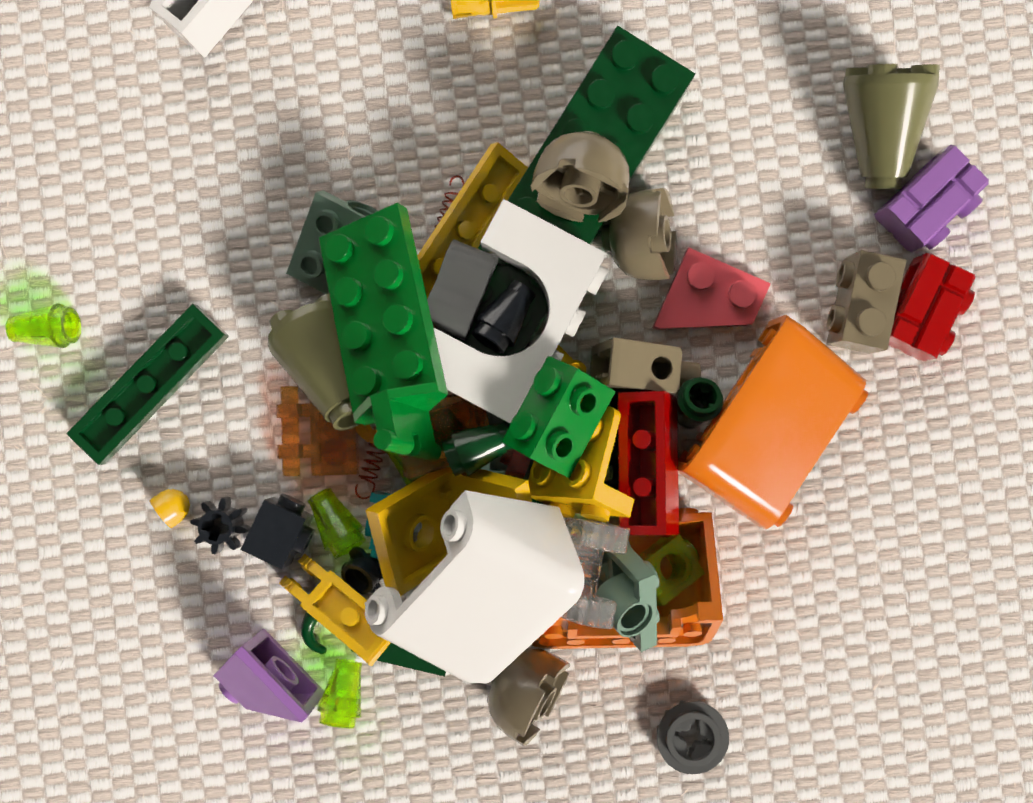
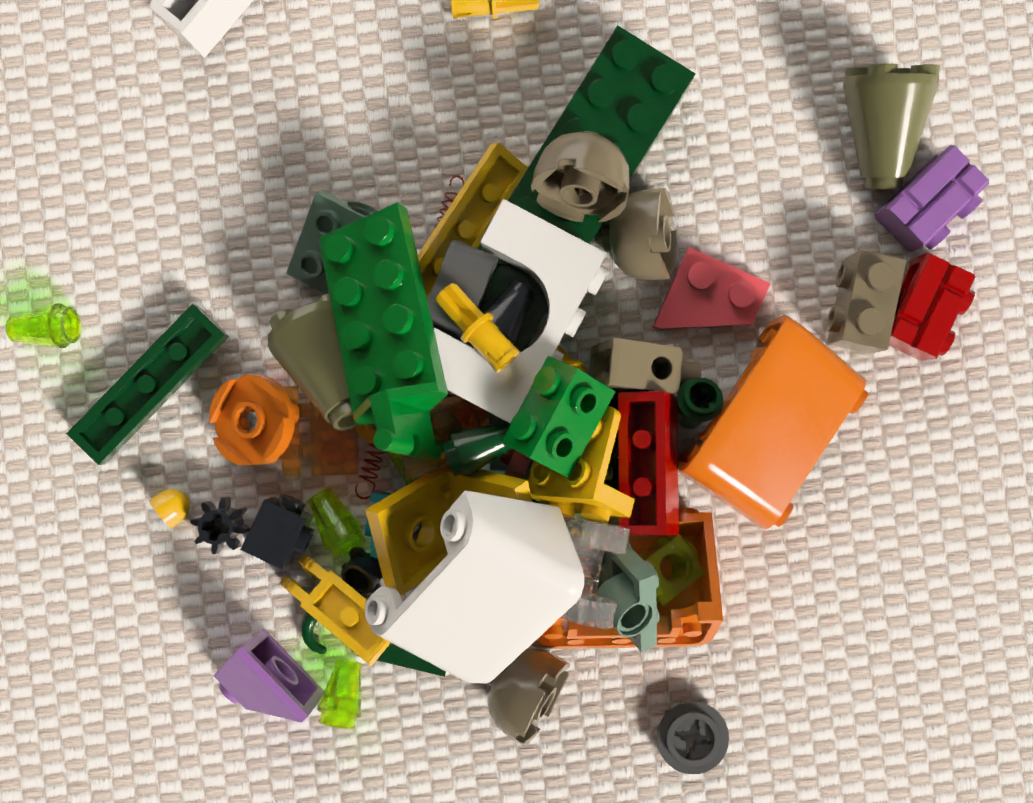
none -> orange plate [209,375,300,465]
none -> yellow axle [436,283,520,373]

